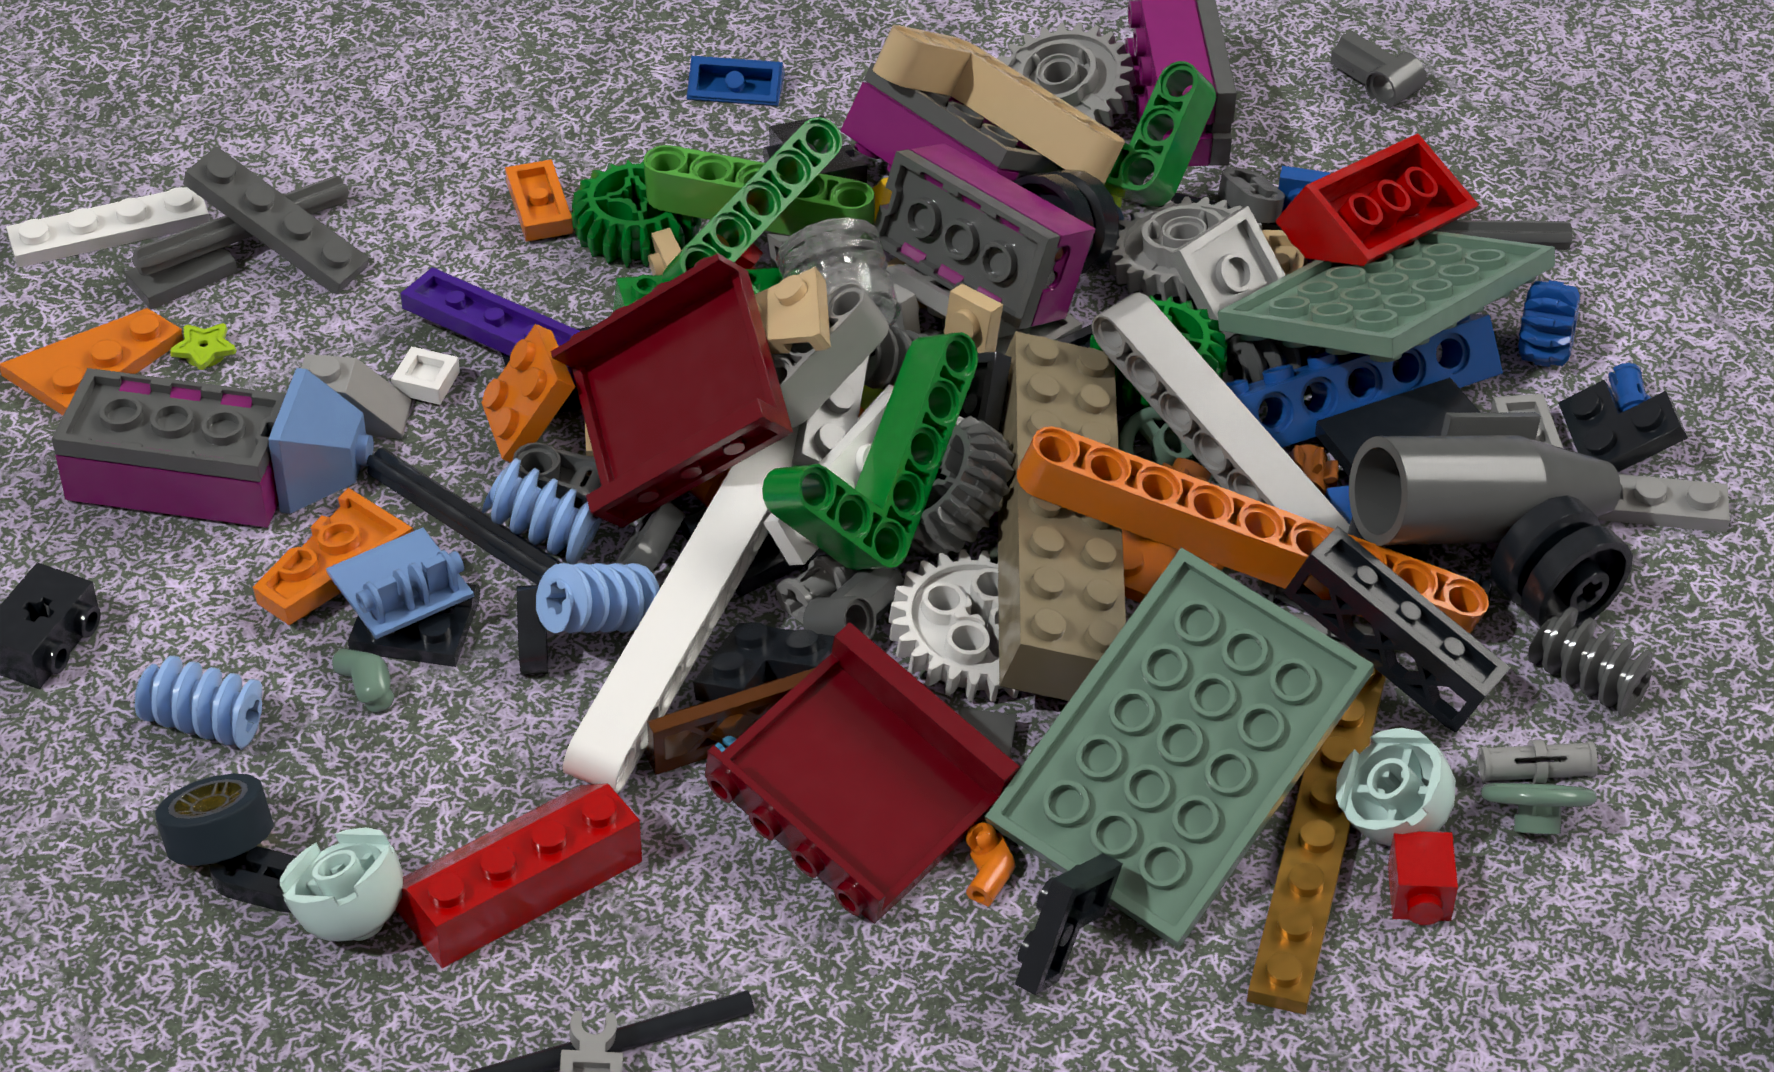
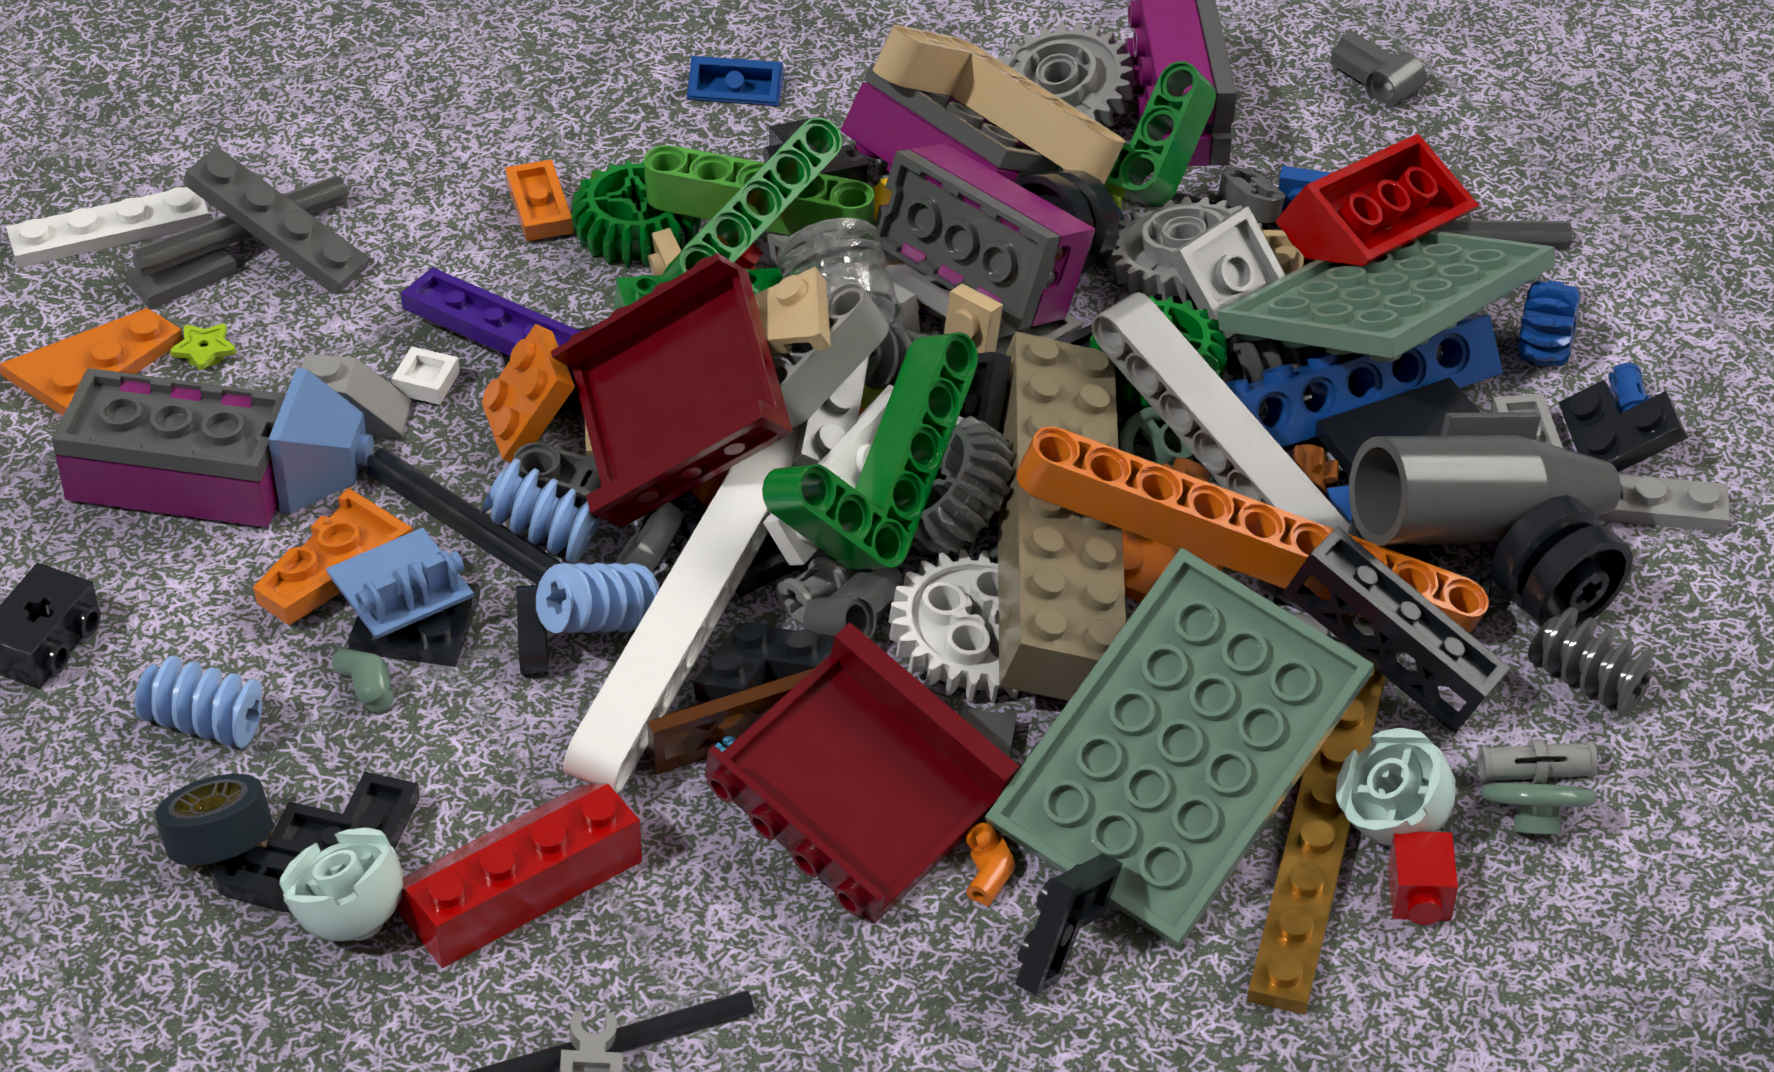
none -> black plate [266,771,420,856]

